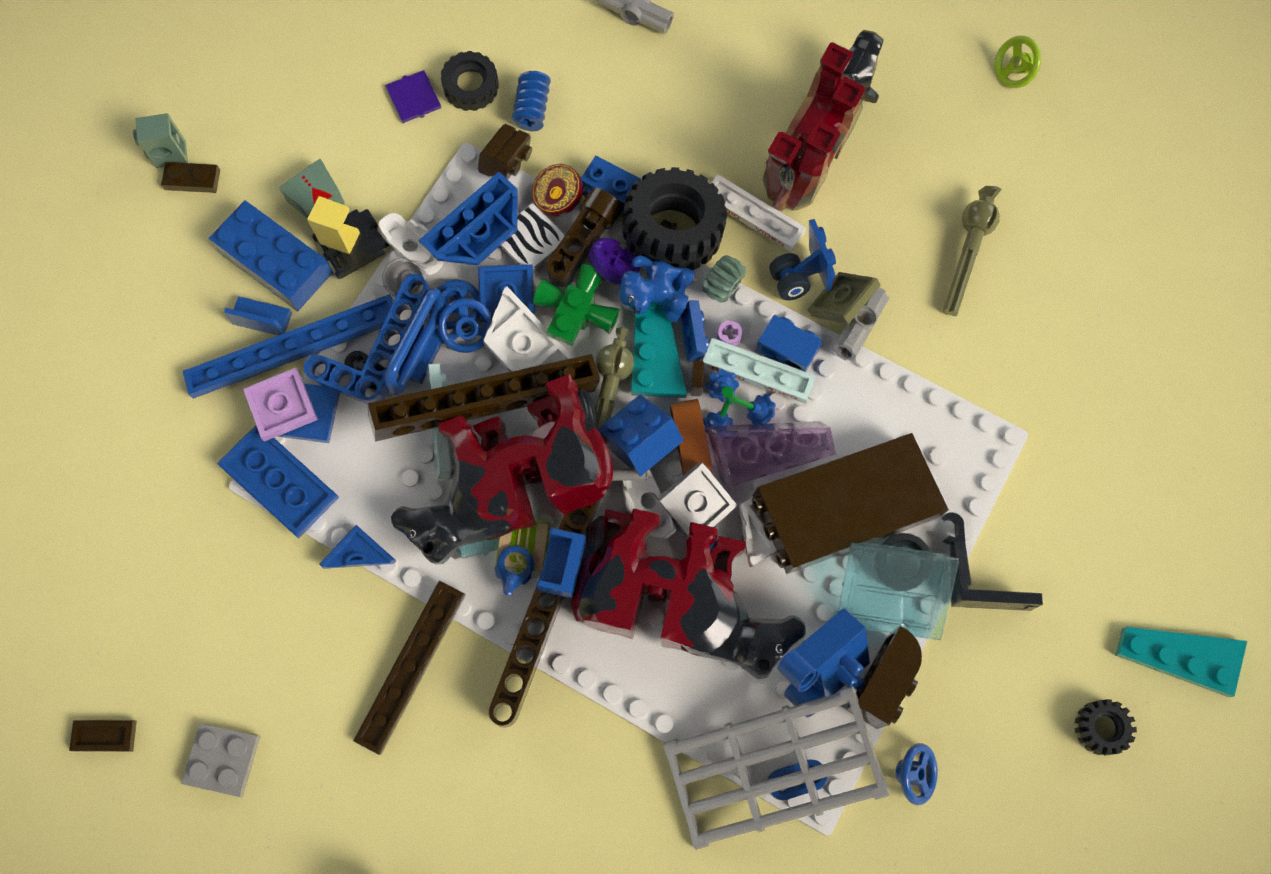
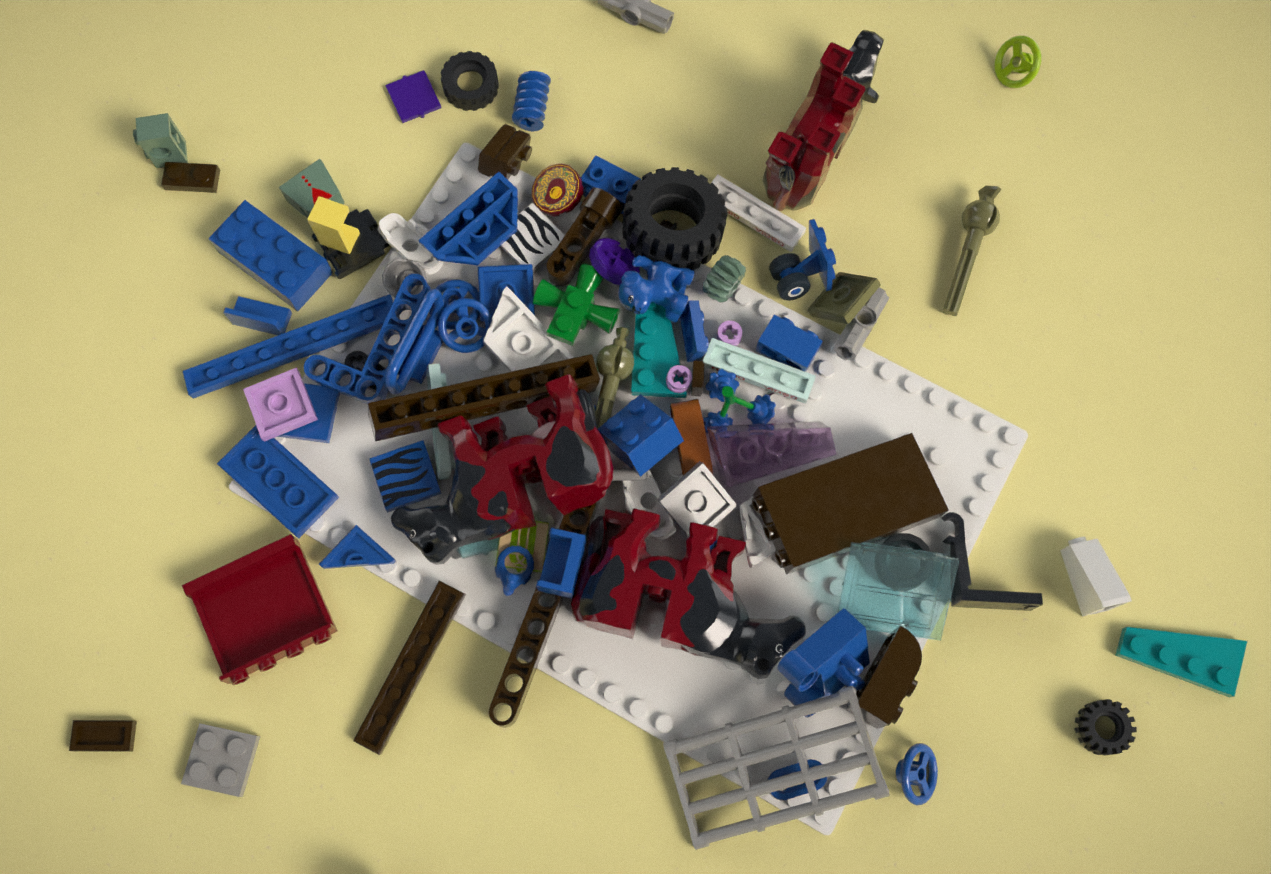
none -> dark red panel [182,534,338,685]
none -> blue tile [369,440,442,513]
none -> lavender bush [666,365,692,393]
none -> white slope [1060,536,1132,617]

